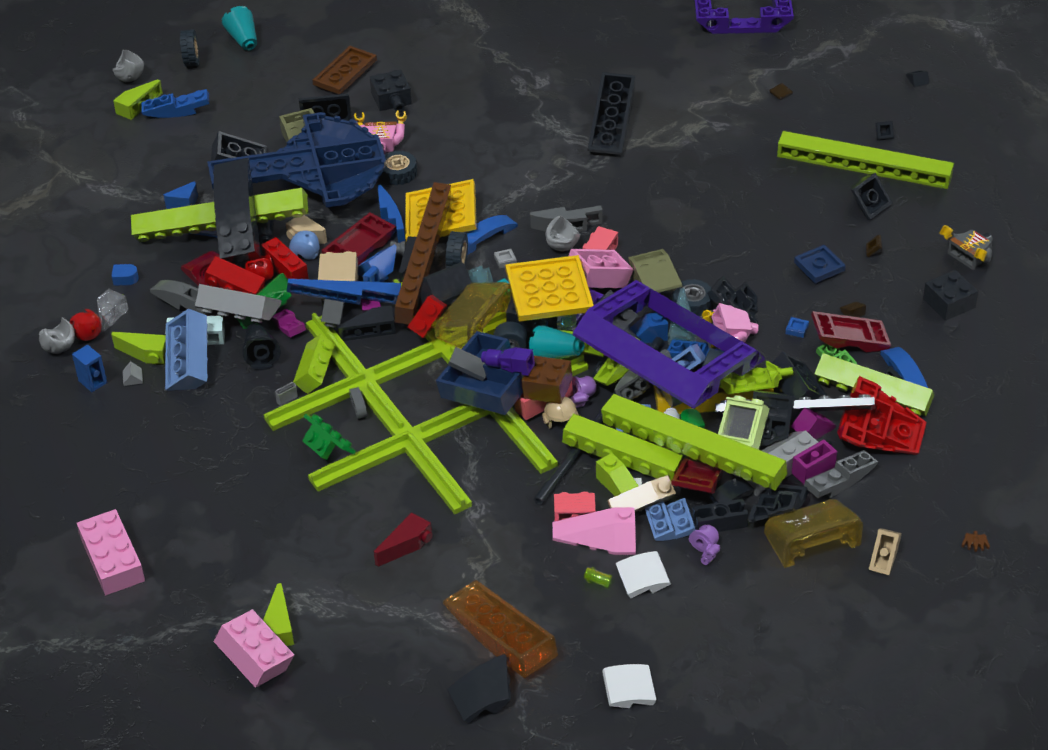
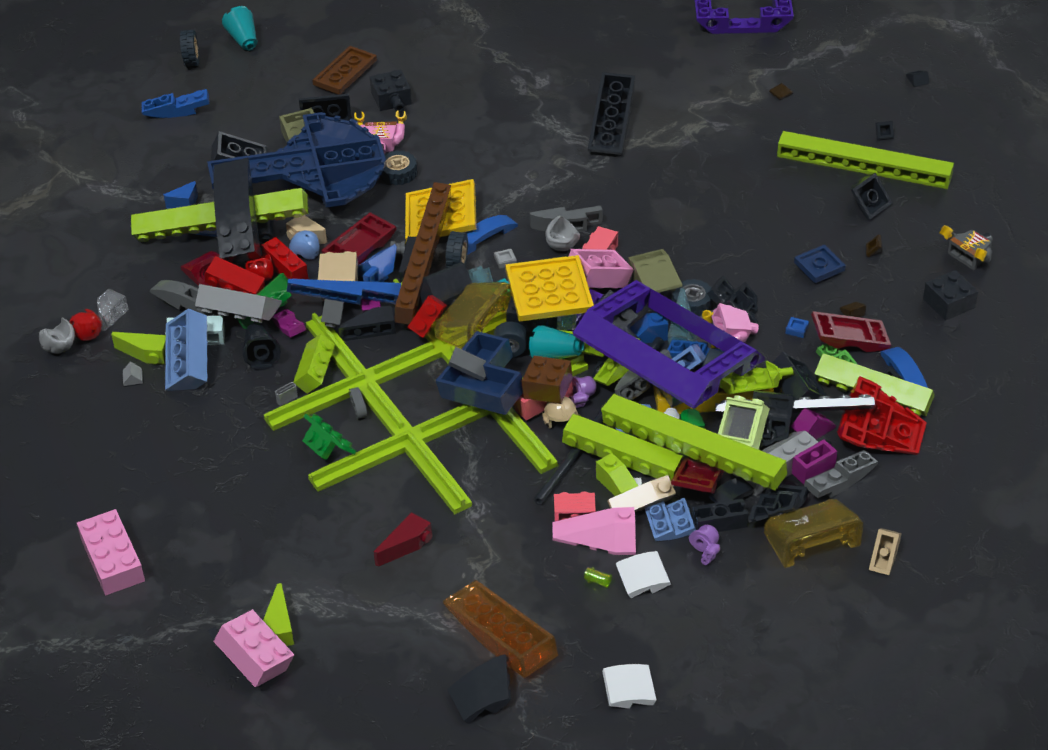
blue brick [72,345,107,392] -> none
blue piece [112,264,139,286] -> none
light grey piece [113,50,144,82] -> none
lime slope [113,79,163,120] -> none
blue slope [378,185,405,243] -> none
dark purple piece [481,347,535,376] -> none
reddish brown piece [961,531,990,552] -> none

